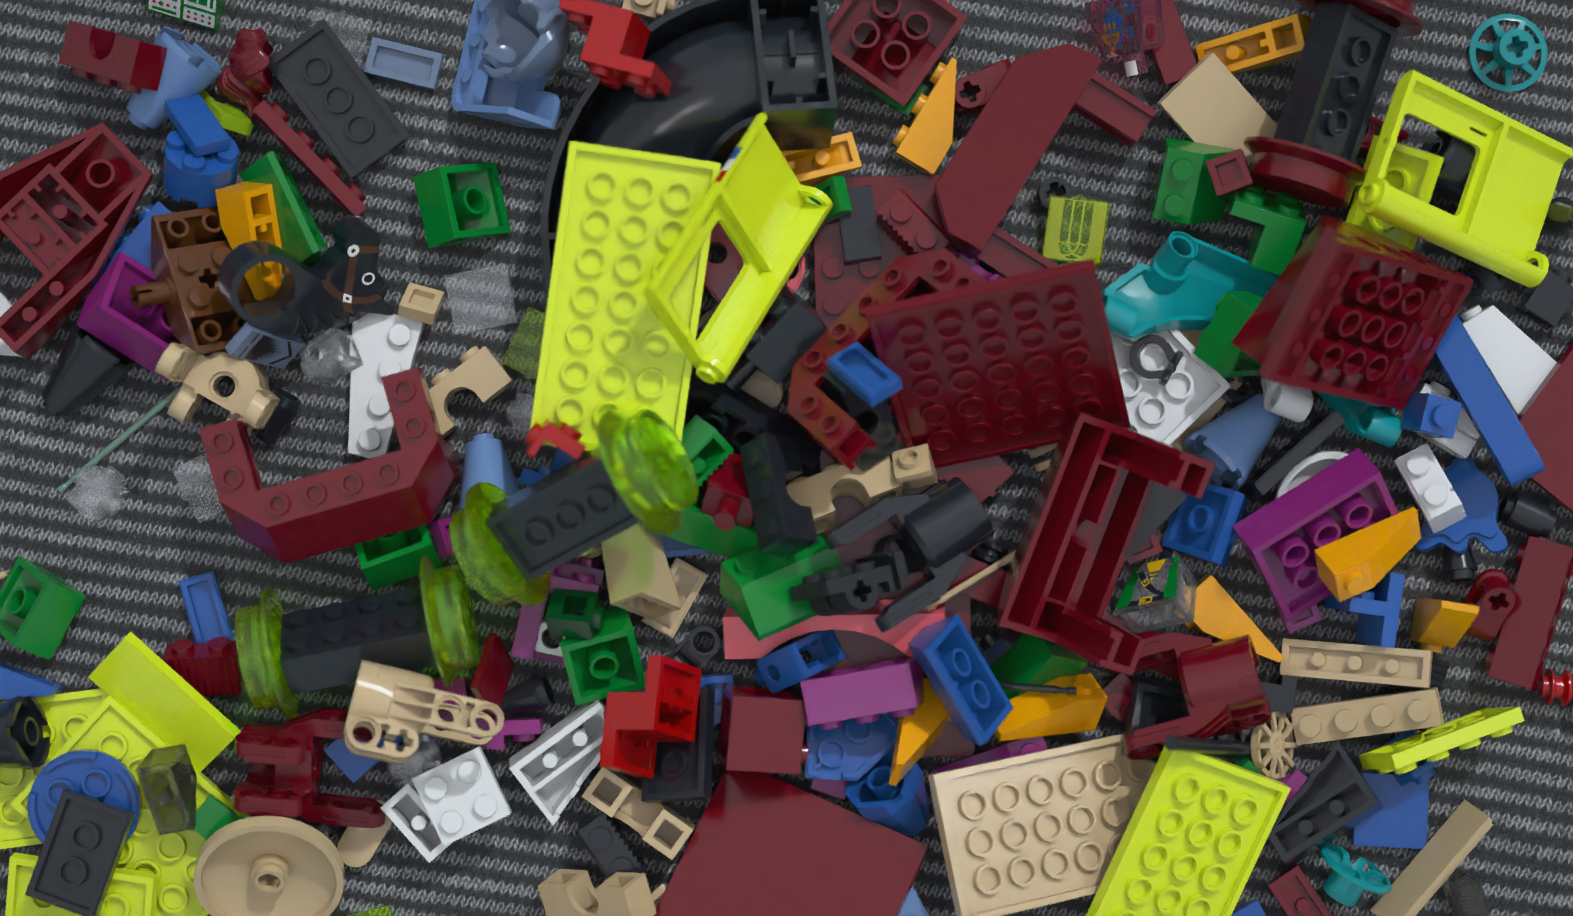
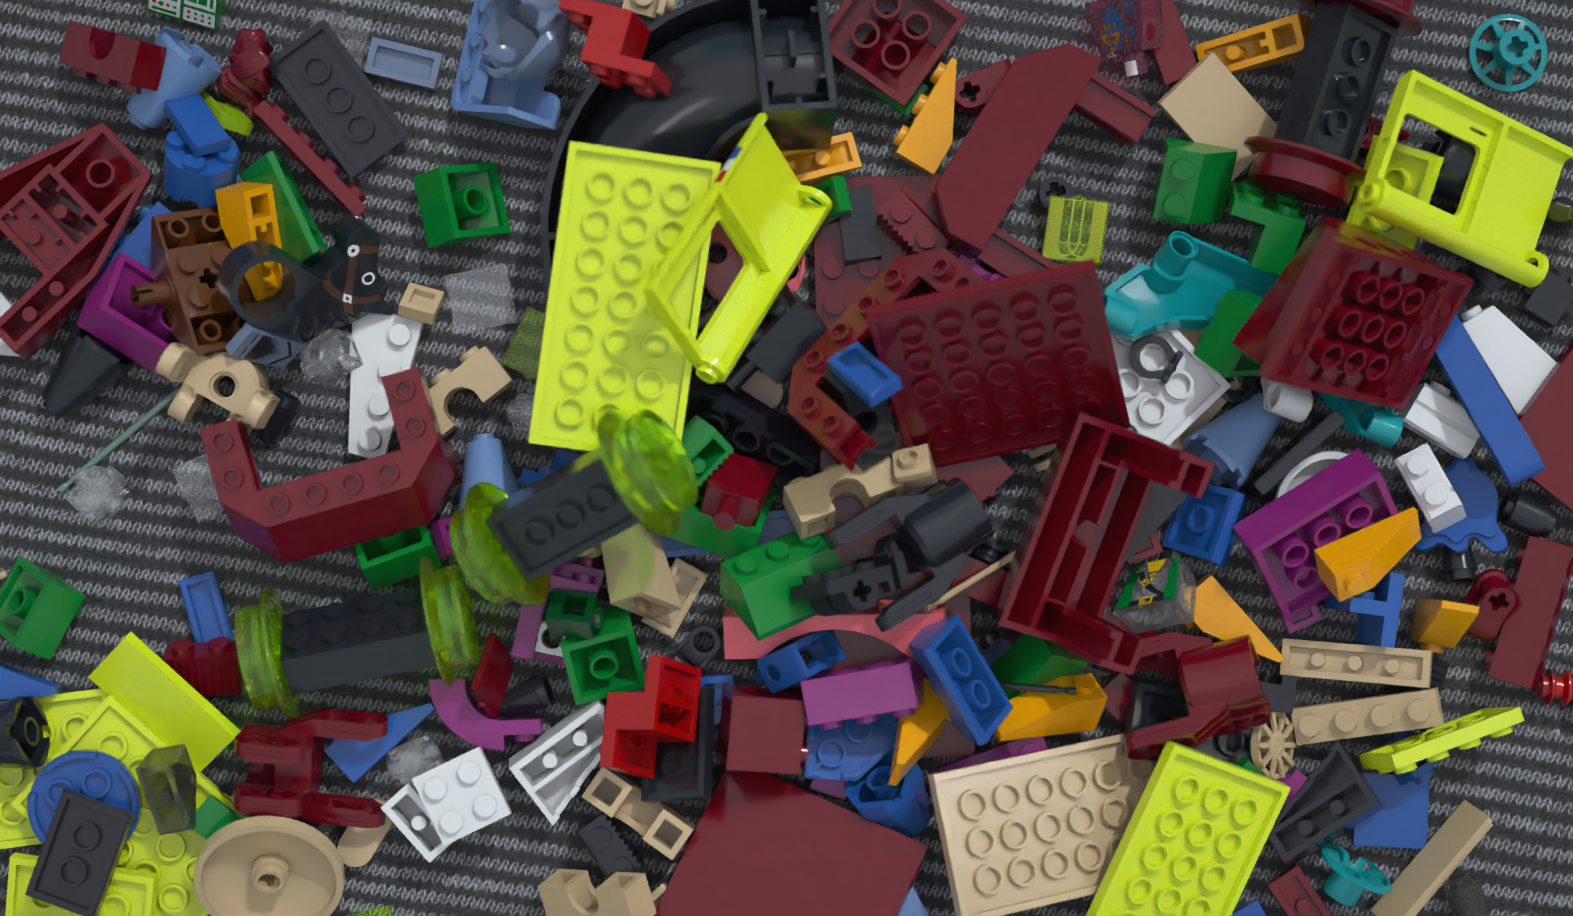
tan piece [343,660,504,764] -> none
red bracket [524,418,586,460] -> none
black arch [739,433,818,556] -> none
black bar [1165,735,1252,758] -> none
dark red plate [1206,148,1255,198] -> none
blue brick [1400,393,1462,439] -> none

